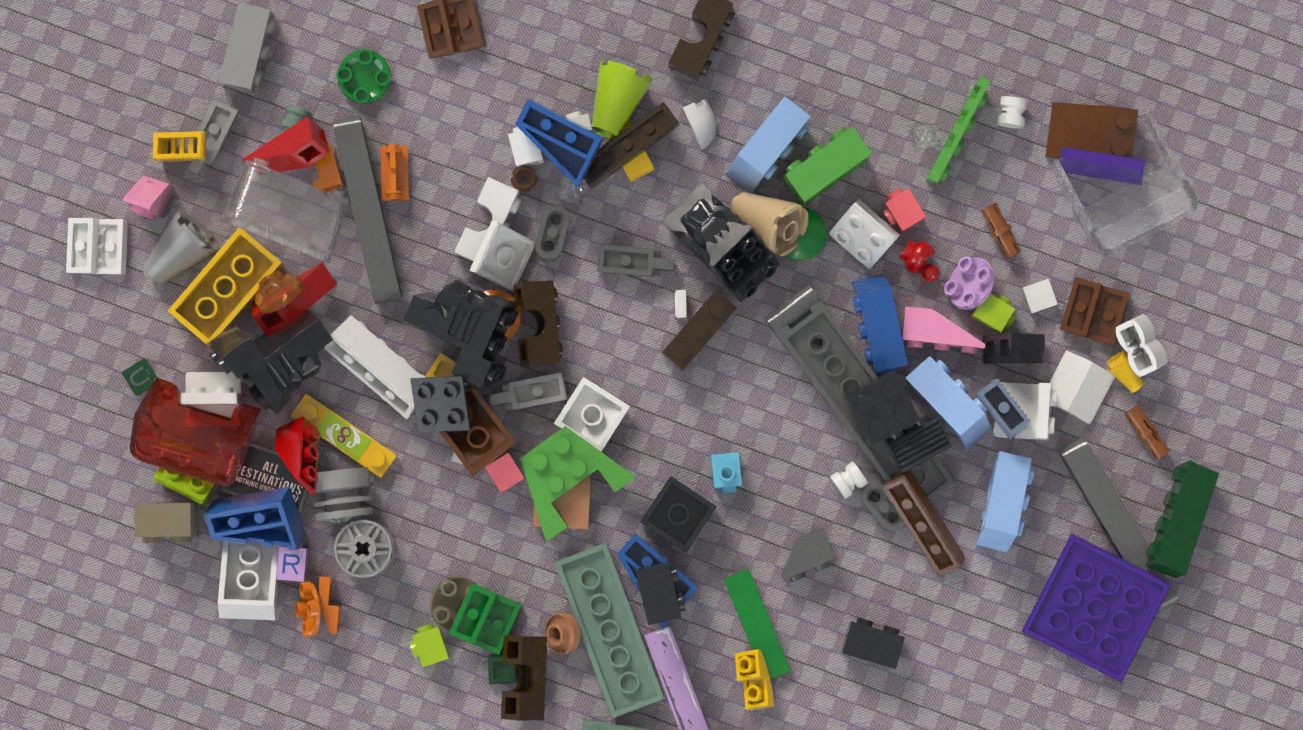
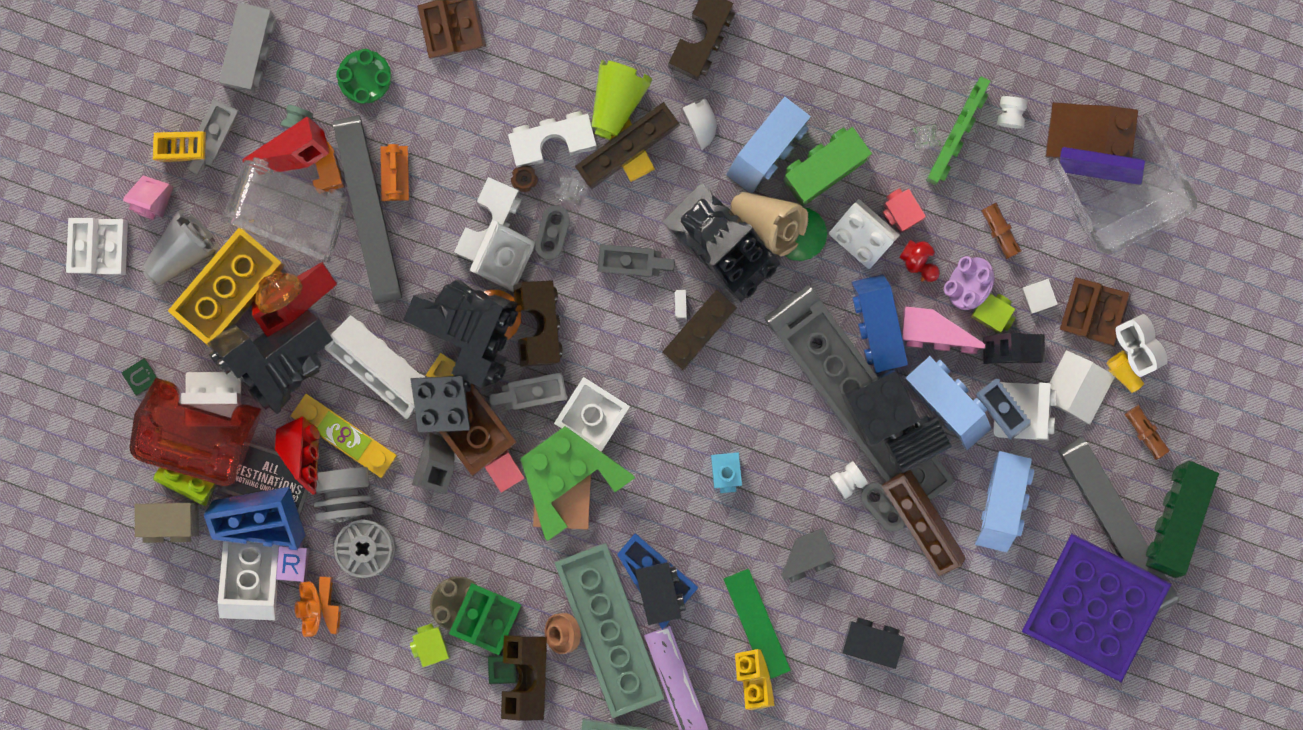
blue wedge [515,99,605,187] -> none
black brick [640,476,717,552] -> none
none -> dark grey slope [412,433,454,494]

